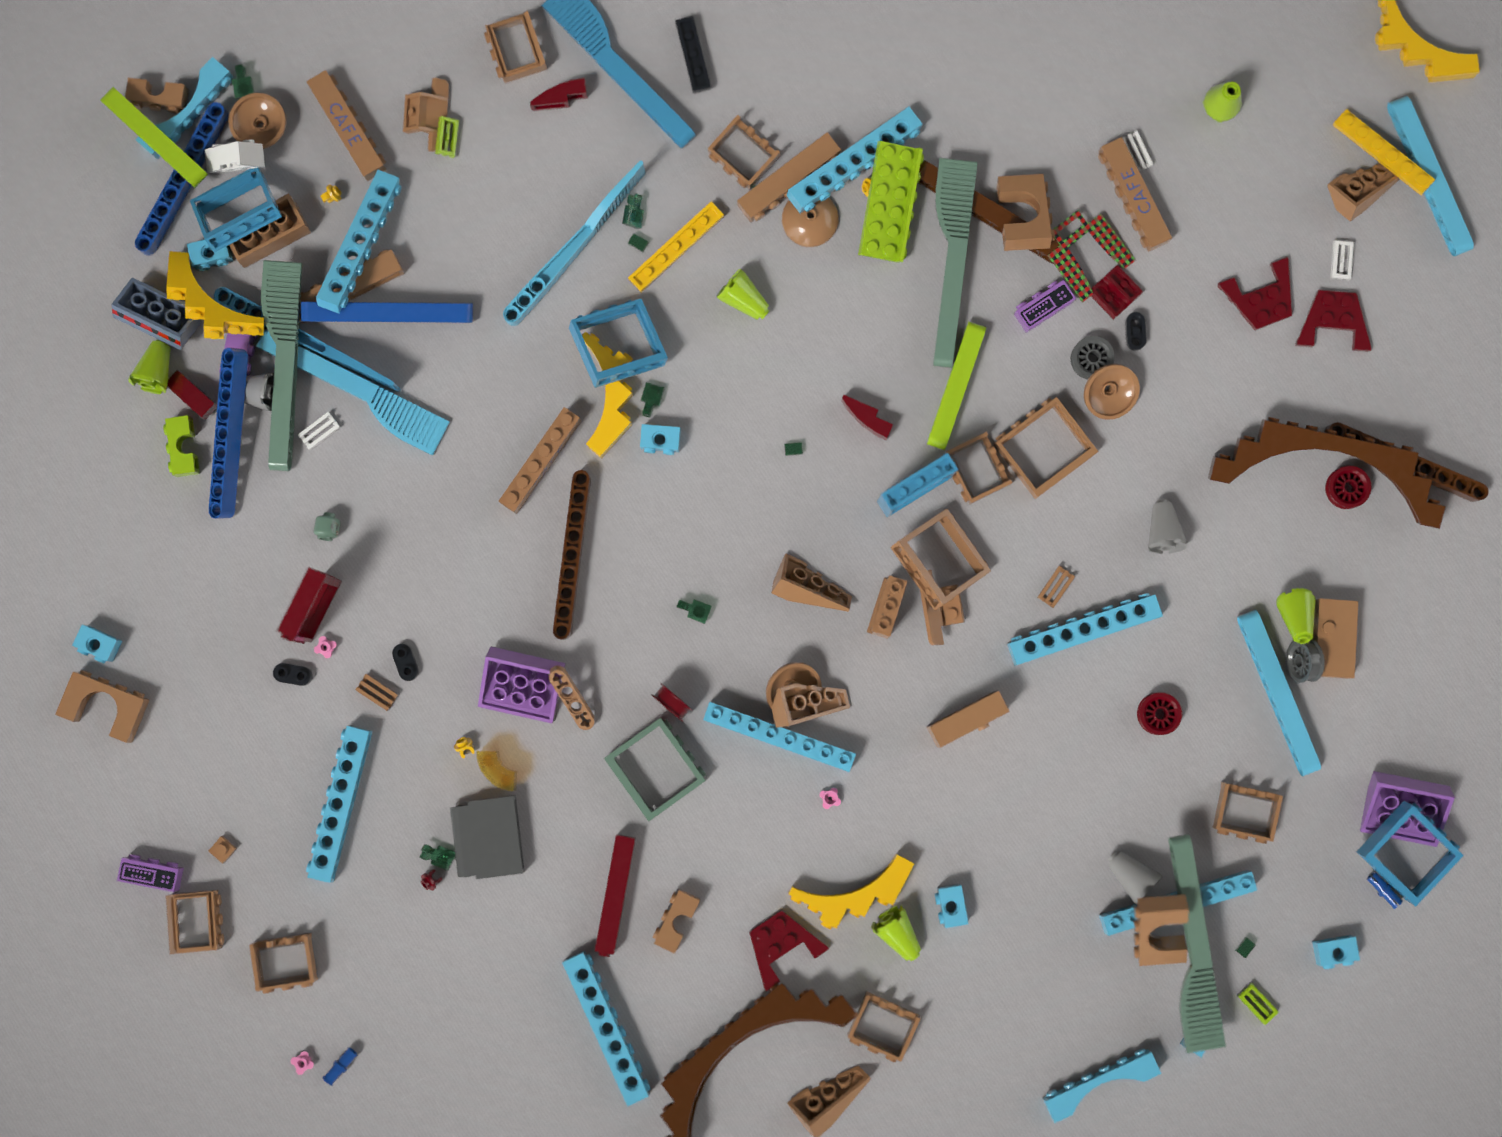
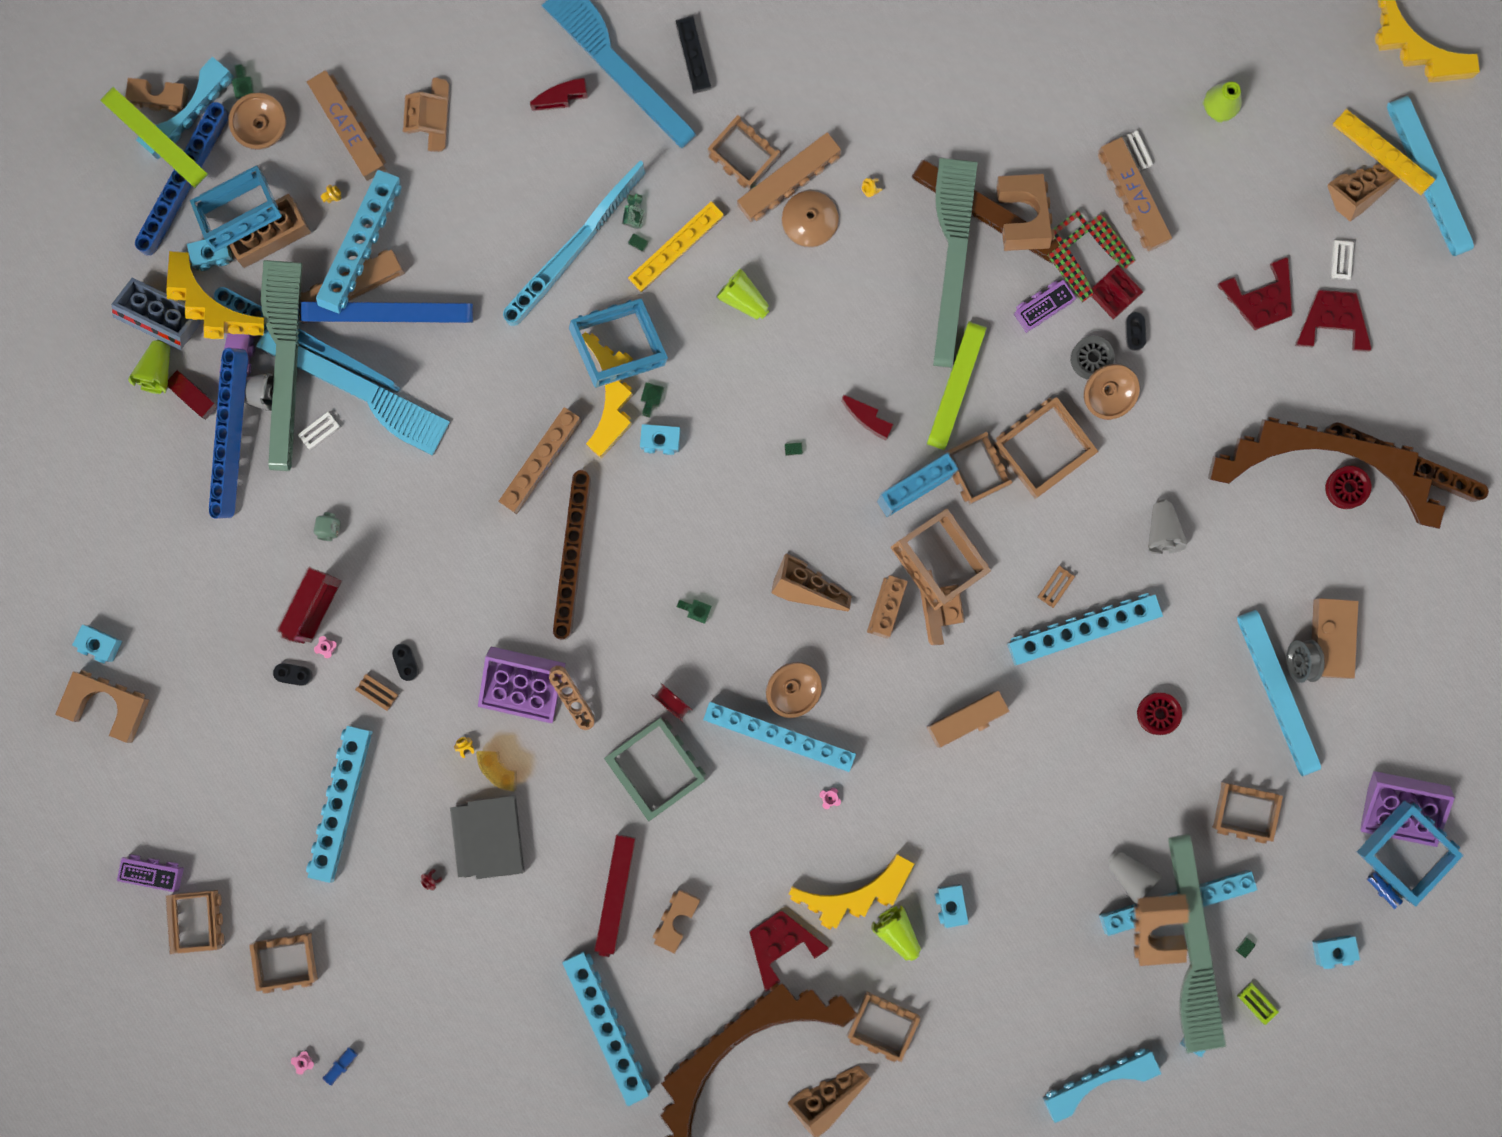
lime arch [163,415,200,477] -> none
white wedge [205,140,265,173] -> none
medium nougat plate [208,836,237,864] -> none
clear green plate [420,844,455,871] -> none
lime tile [435,116,459,158] -> none
window [484,10,547,83] -> none
medium nougat wedge [772,684,850,728] -> none
medium azure brick [787,107,923,213] -> none
lime bracket [858,141,924,263] -> none
lime cone [1276,588,1316,644] -> none

